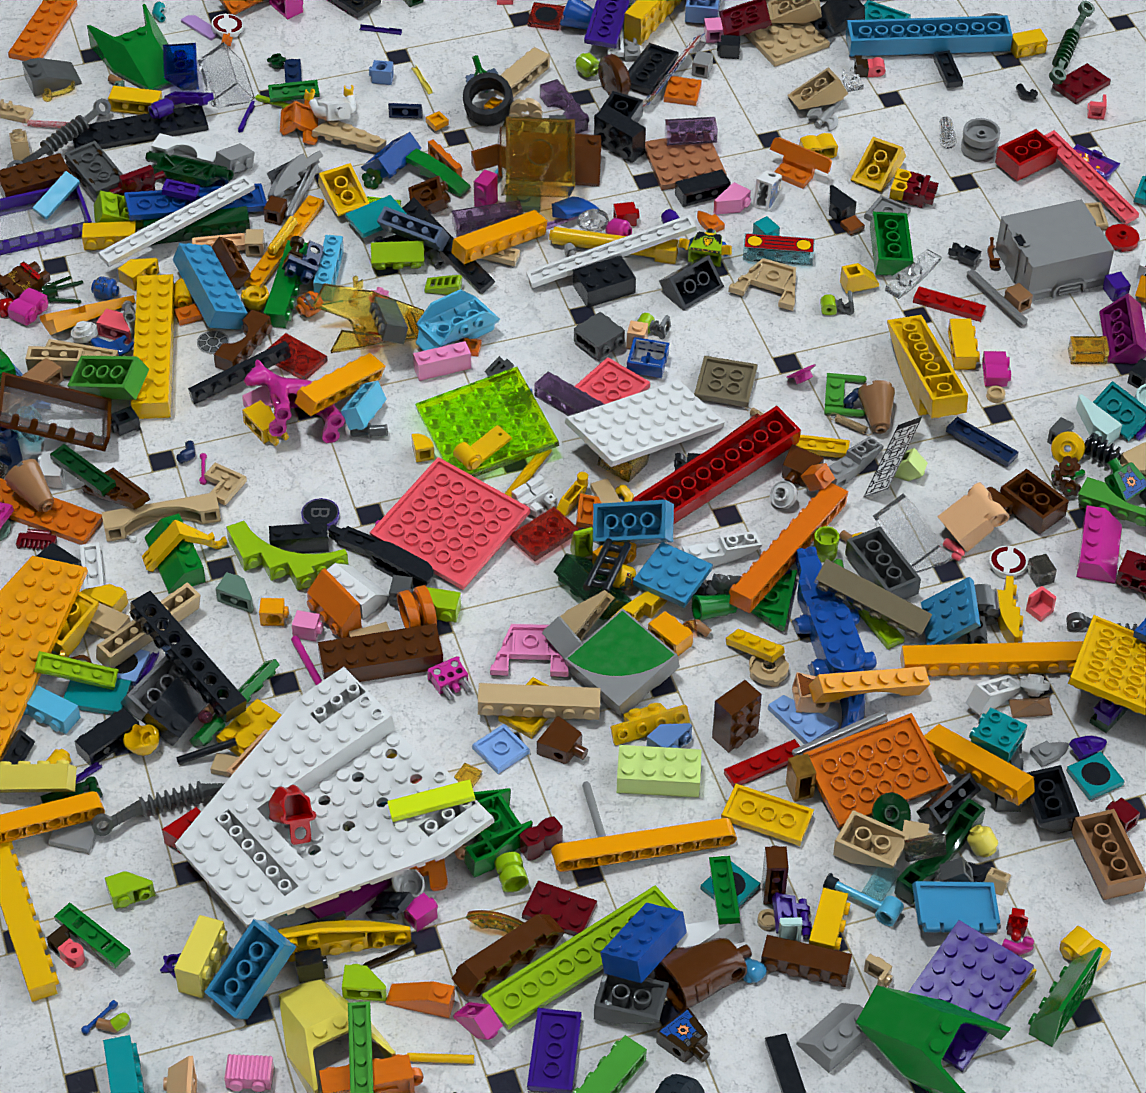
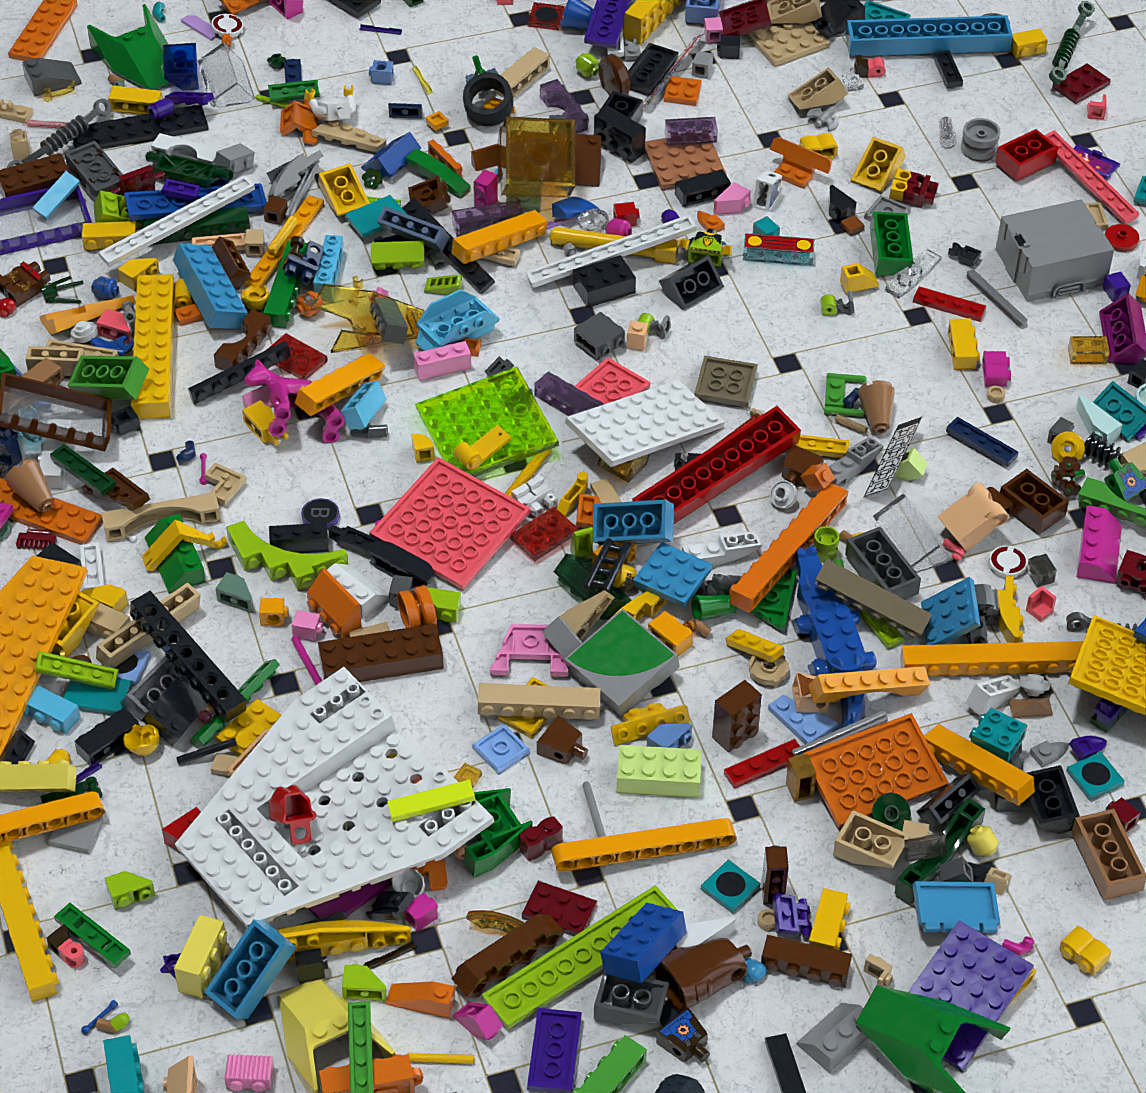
dark pink brick [8,288,49,326] -> none
dark grey piece [91,781,225,836] -> none
dark purple piece [135,651,159,686] -> none
sticker [197,330,229,353] -> none
dark purple piece [238,101,255,133] -> none
dark pink piece [427,656,472,700] -> none
lime wheel [495,852,529,892] -> none
tan plate [509,98,543,129] -> none
yellow arm [615,485,634,502] -> none
blue piece [627,337,670,378] -> none
green plate [709,856,740,925] -> none
yellow plate [721,784,814,846] -> none
tan wing [728,258,796,311] -> none
light aqua tile [778,917,802,942] -> none
dark pink piece [786,364,816,384] -> none
medium azure piece [823,873,904,926] -> none
clear light blue plate [862,867,900,902] -> none
yellow slope [887,315,968,418] -> none
dark orange piece [987,237,1000,268] -> none
medium nougat brick [1004,283,1033,312] -> none
red piece [1006,908,1029,942] -> none
black arm [1016,83,1038,101] -> none
green slope [1028,947,1103,1047] -> none

